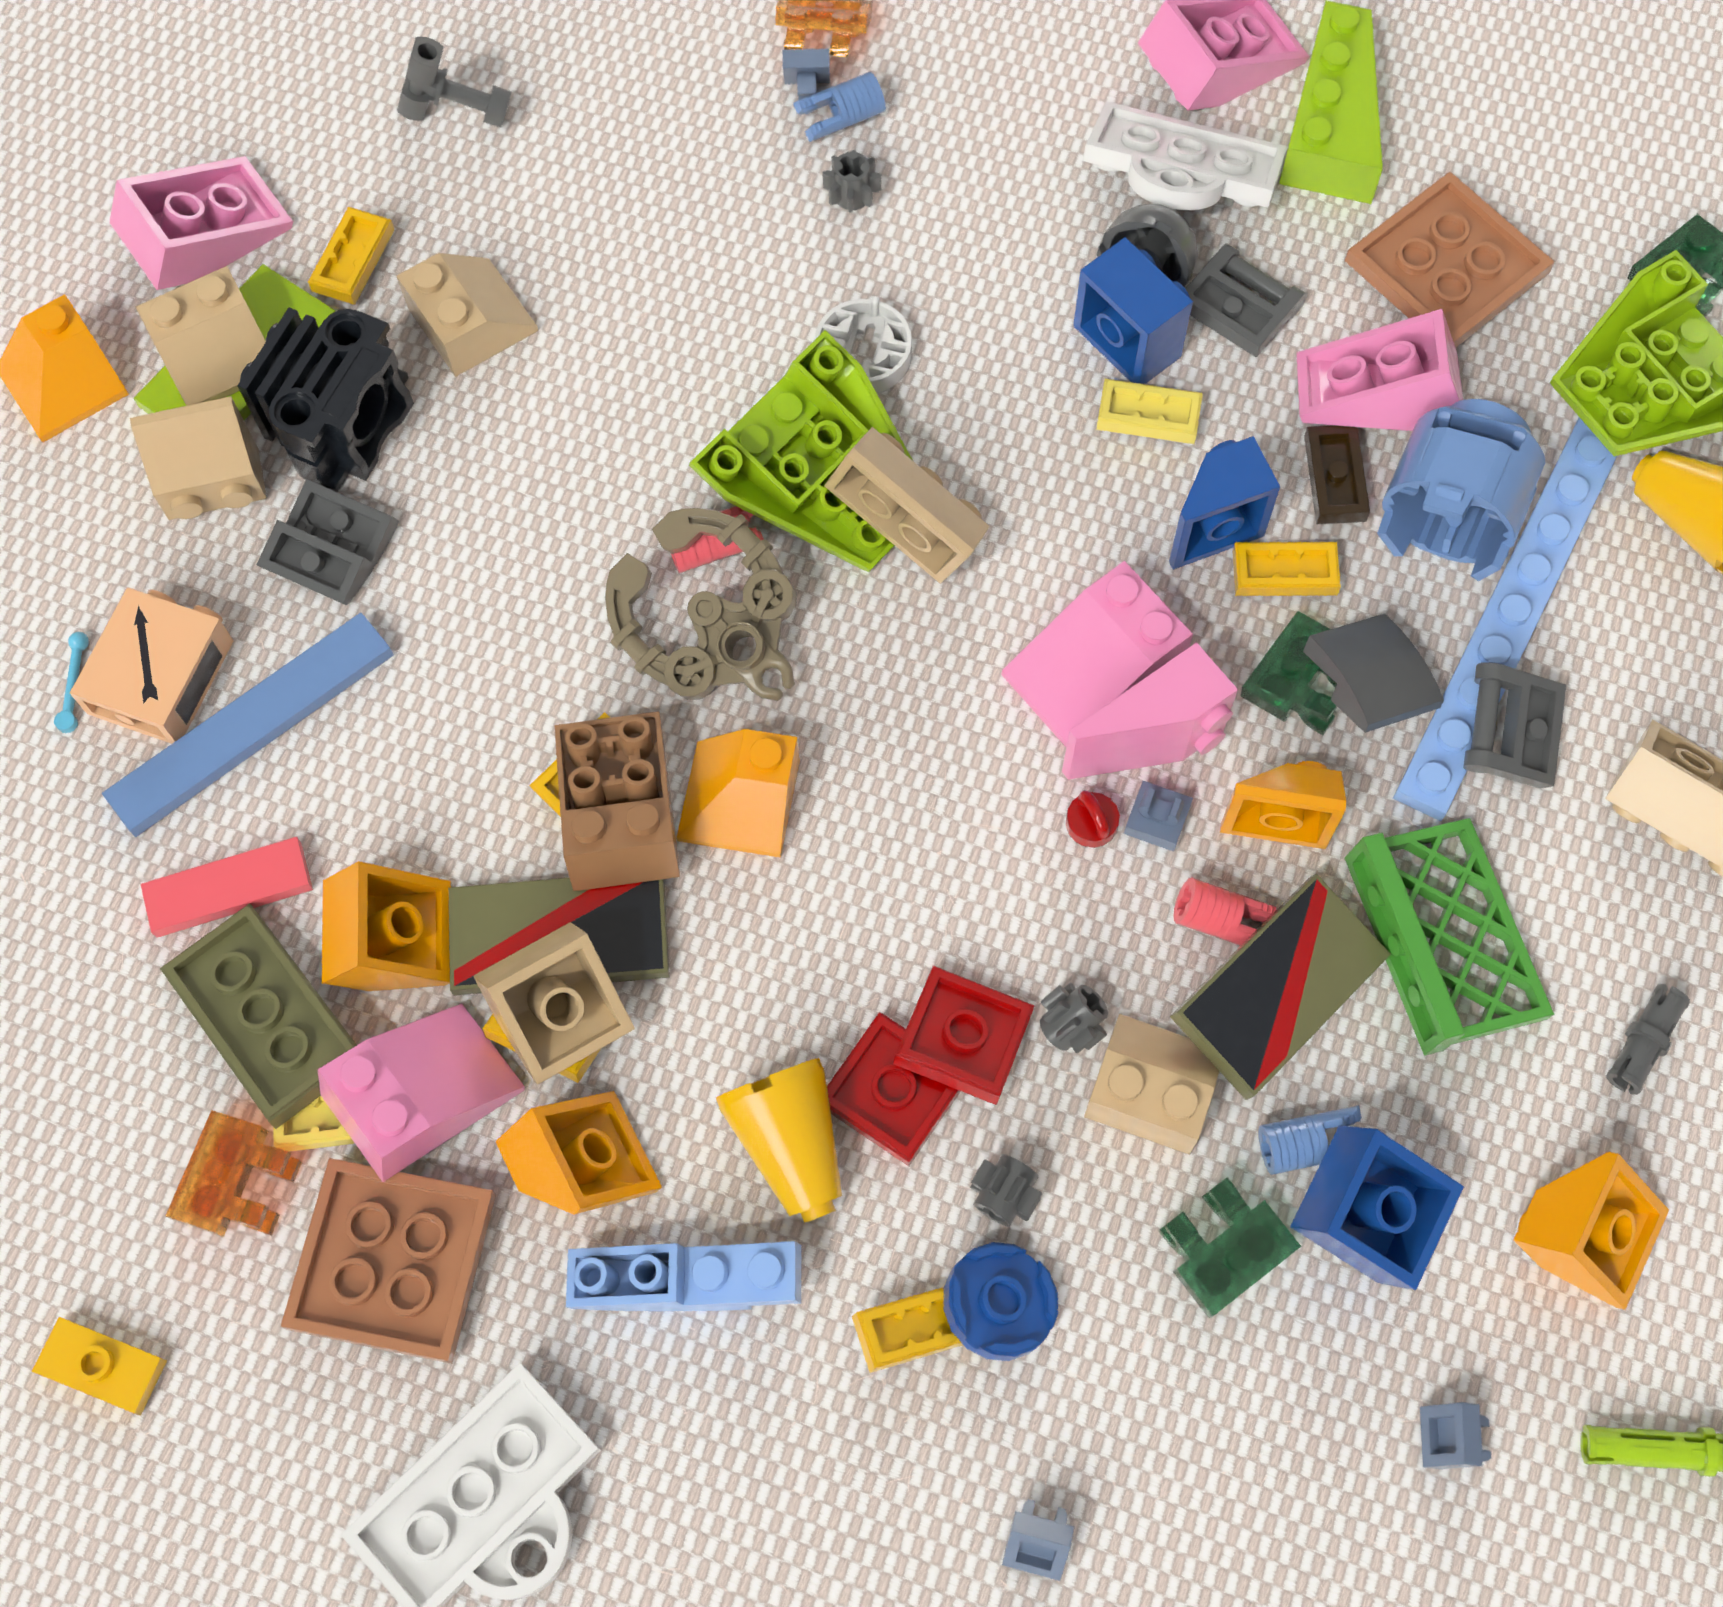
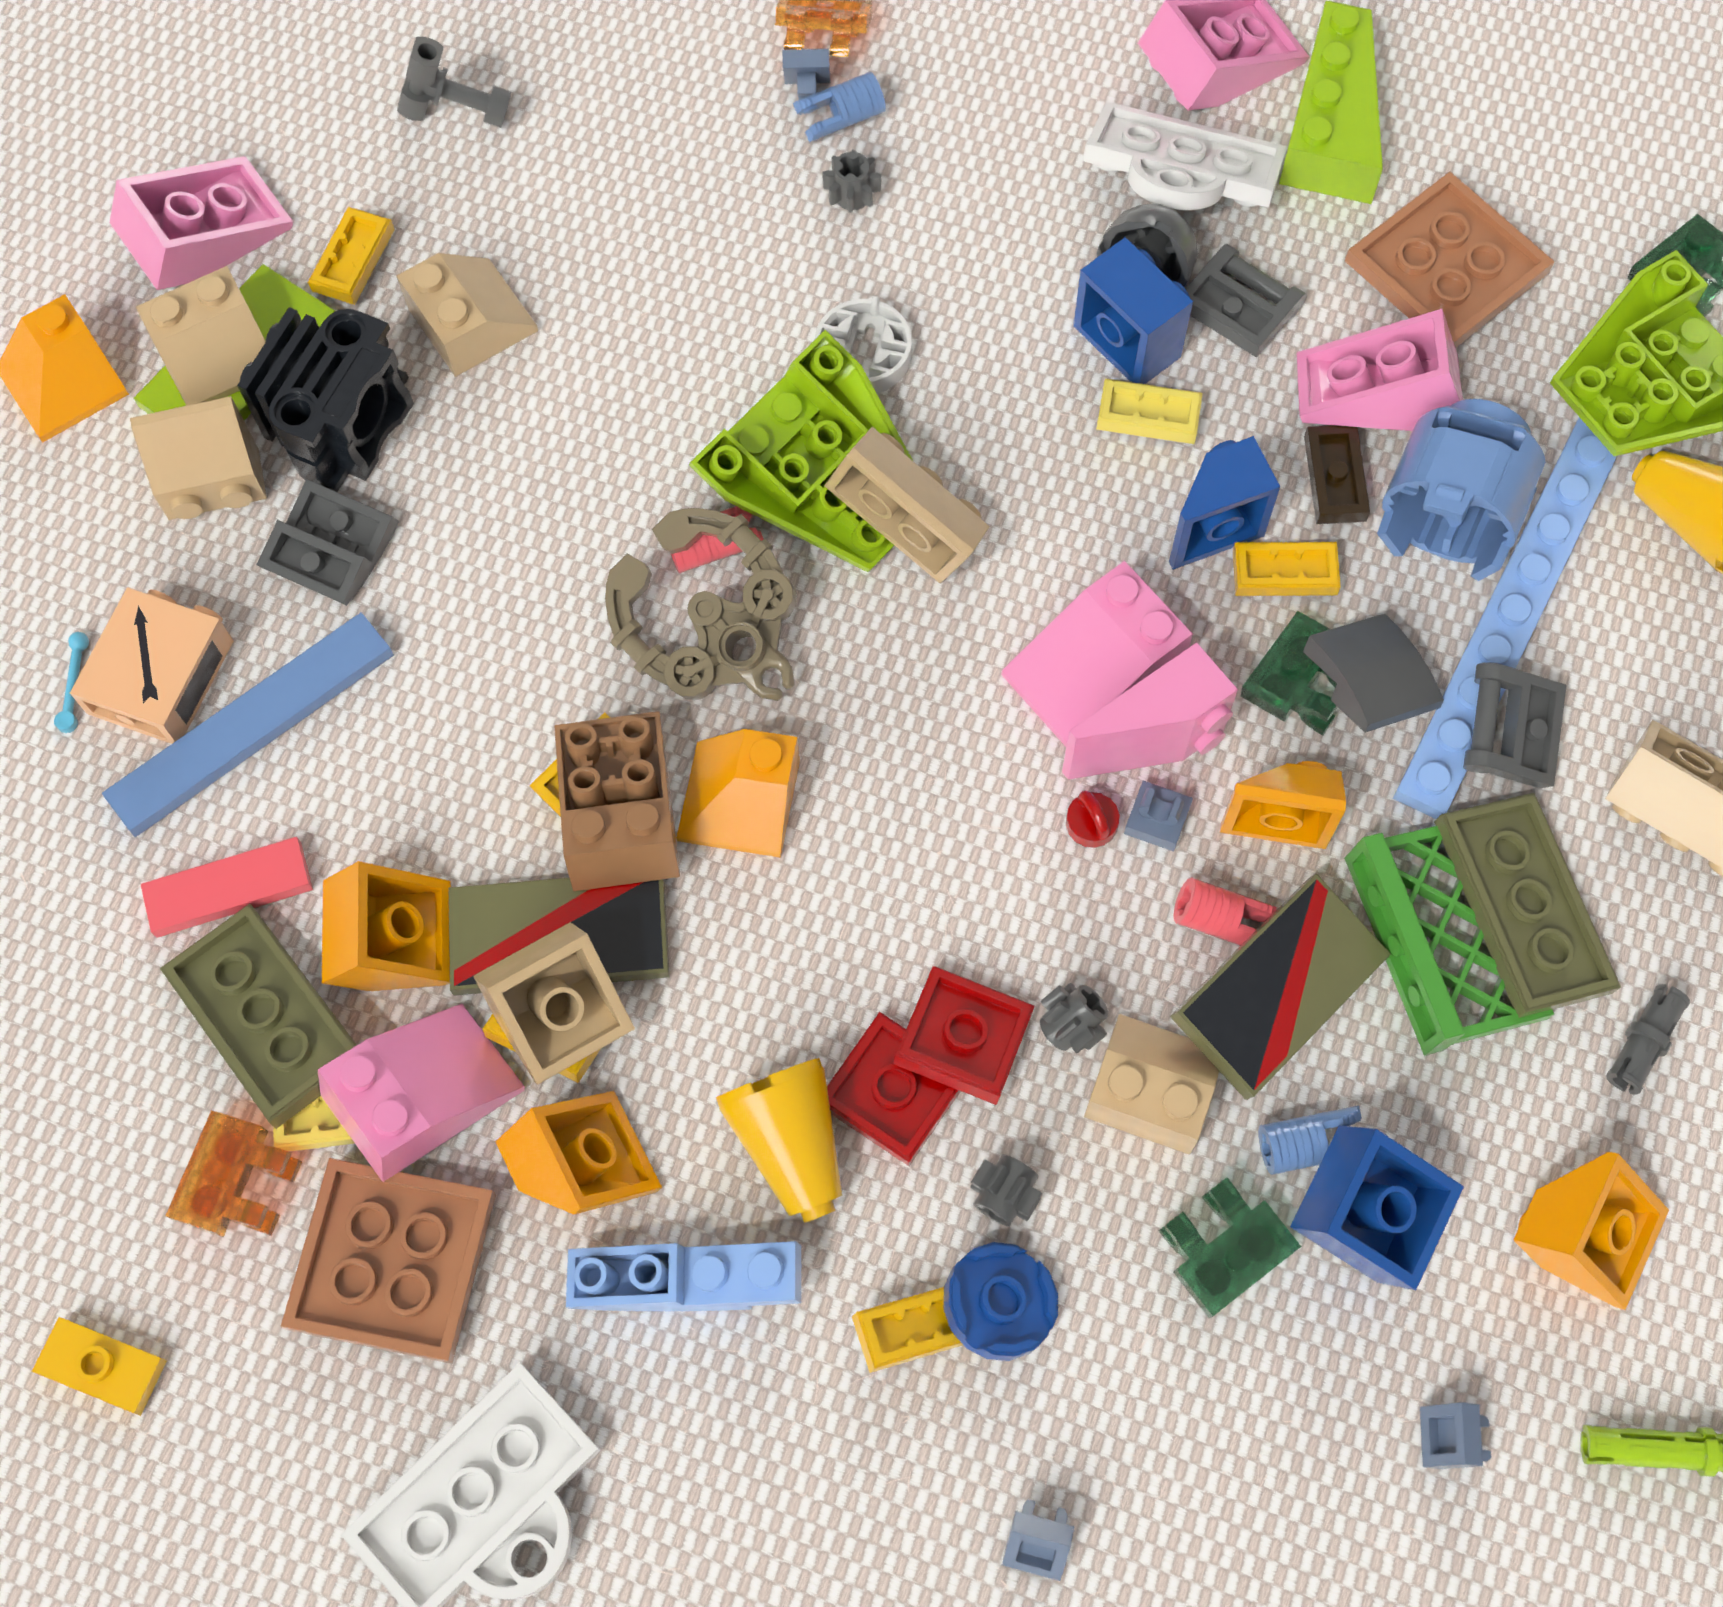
none -> olive tile [1434,793,1621,1018]

